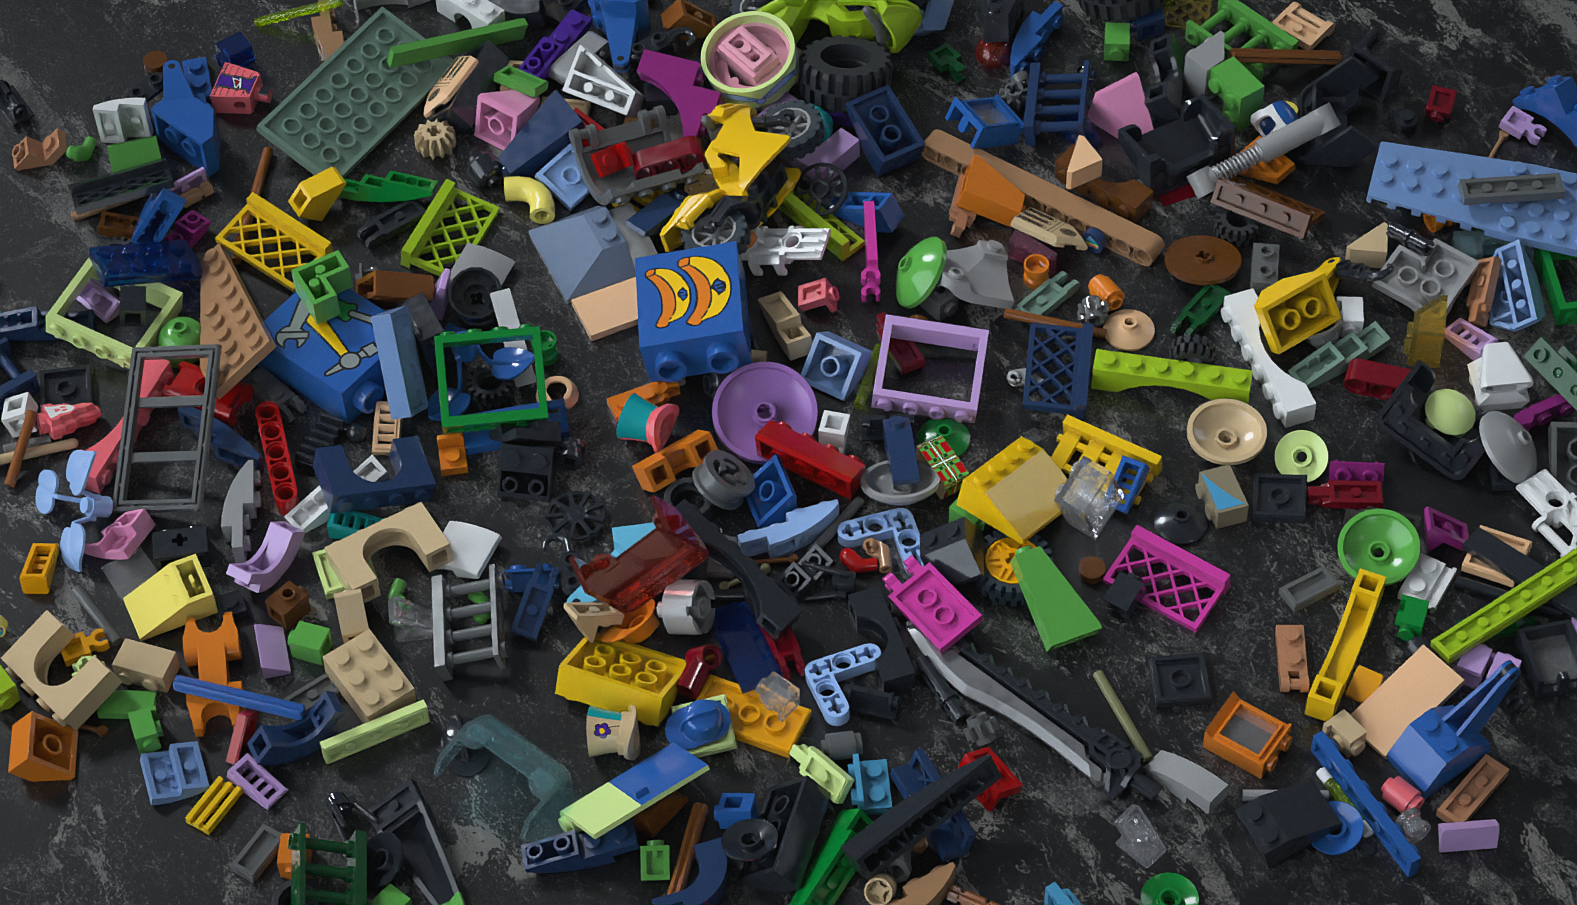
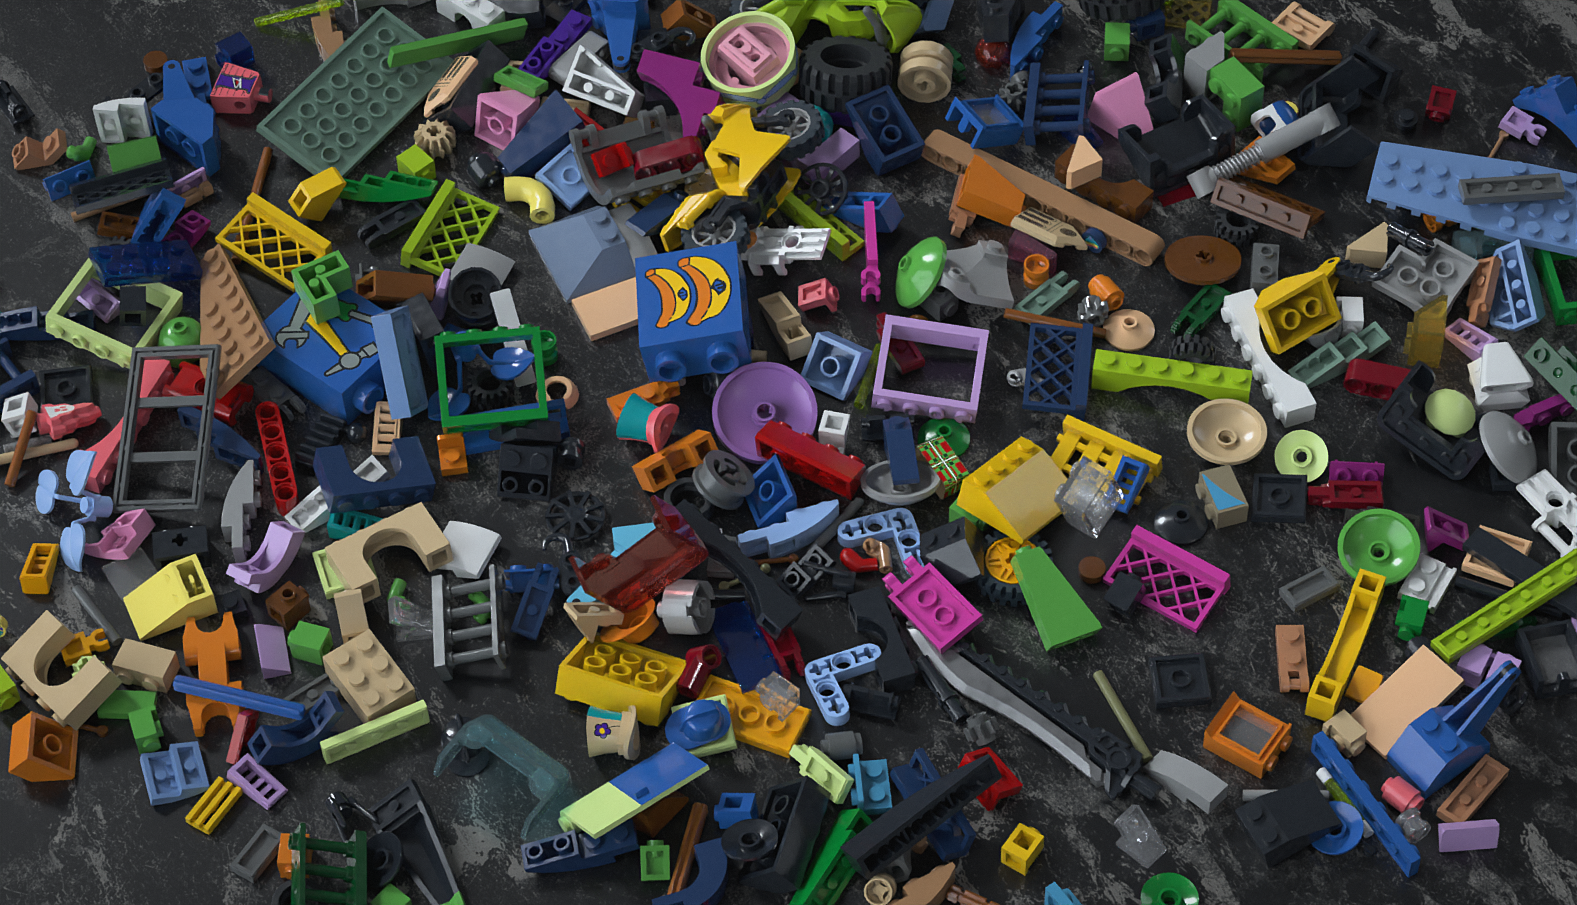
none -> blue hinge [42,160,96,201]
none -> lime brick [396,144,436,180]
none -> tan wheel [898,41,953,103]
none -> yellow brick [1001,823,1044,876]

